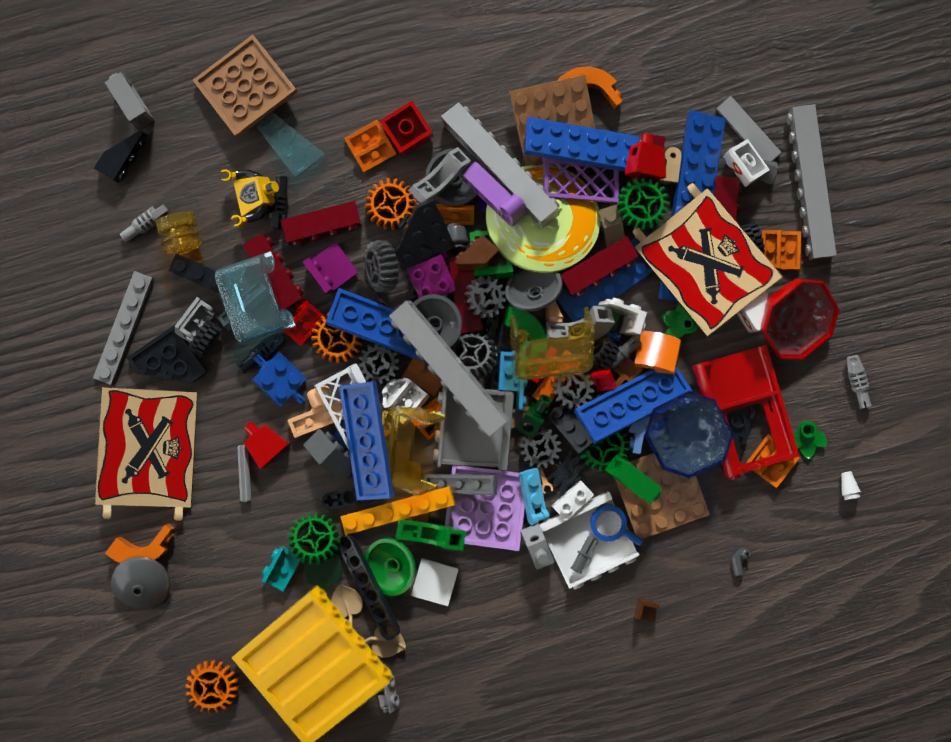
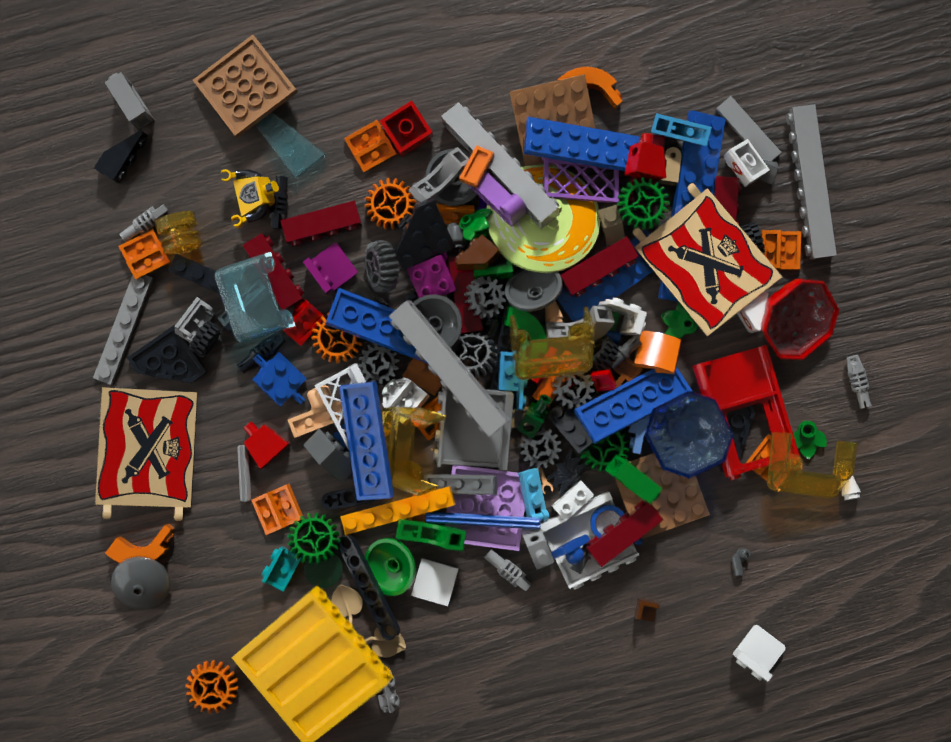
none -> orange slope [118,229,170,280]
none -> orange slope [251,483,303,535]
none -> blue axle [425,512,541,529]
none -> orange tile [459,145,494,188]
none -> green plate [459,208,492,241]
none -> light grey hinge [484,549,531,591]
none -> blue tile [551,534,590,565]
none -> dark red brick [586,500,664,567]
none -> dark azure slope [651,113,712,146]
none -> white bracket [733,625,785,681]
none -> clear yellow windscreen [767,432,857,498]

